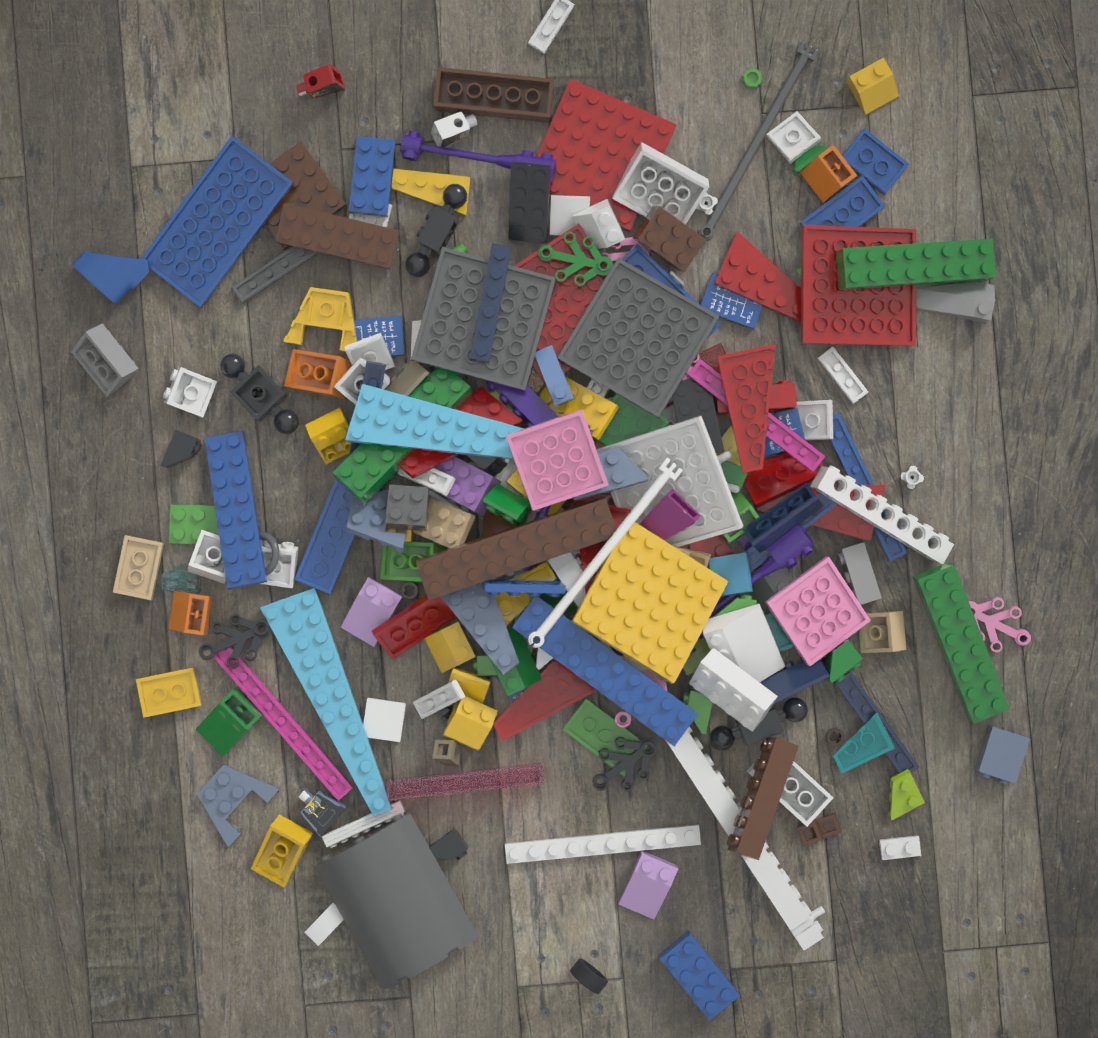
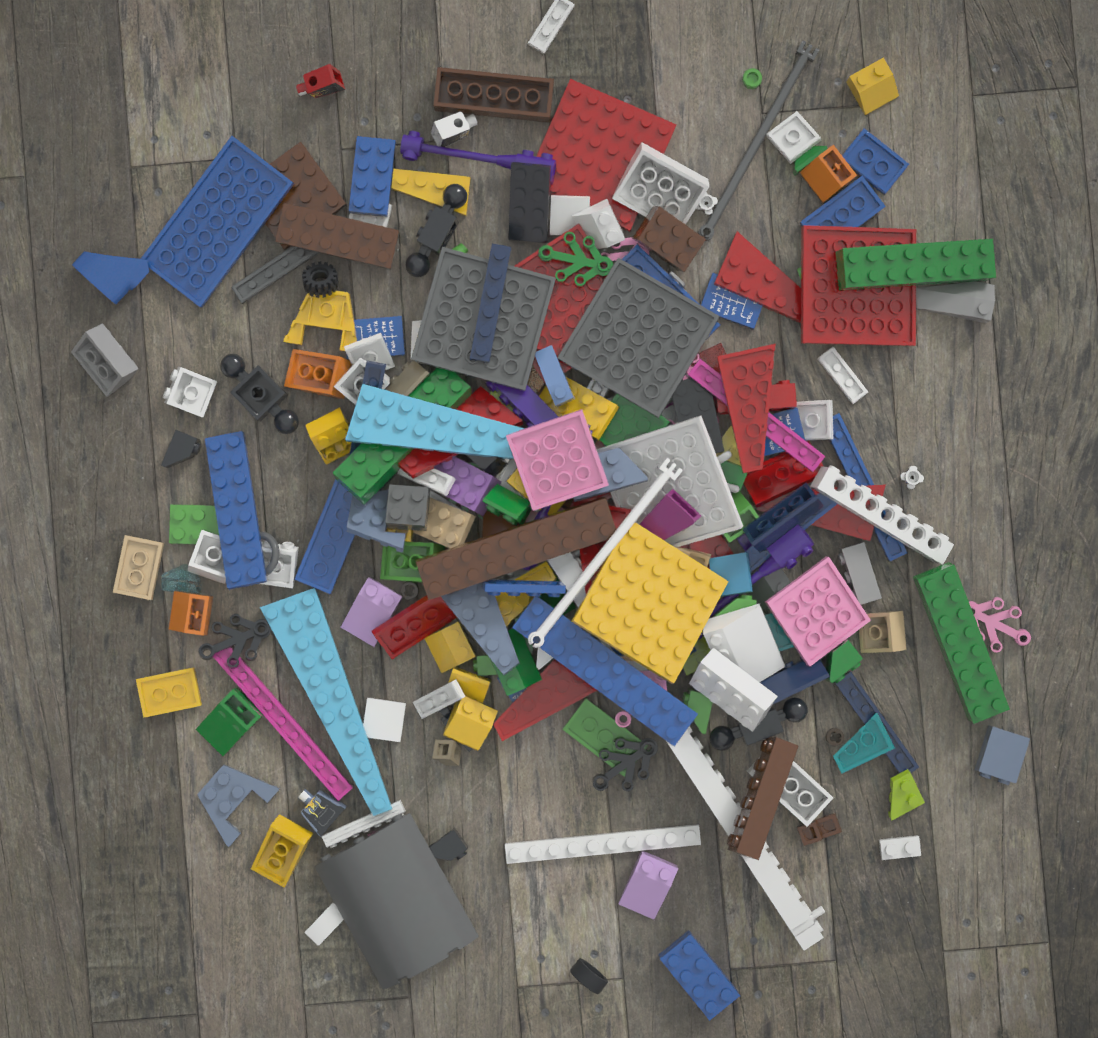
clear pink brick [386,762,545,801] -> none
none -> black tyre [302,261,338,298]

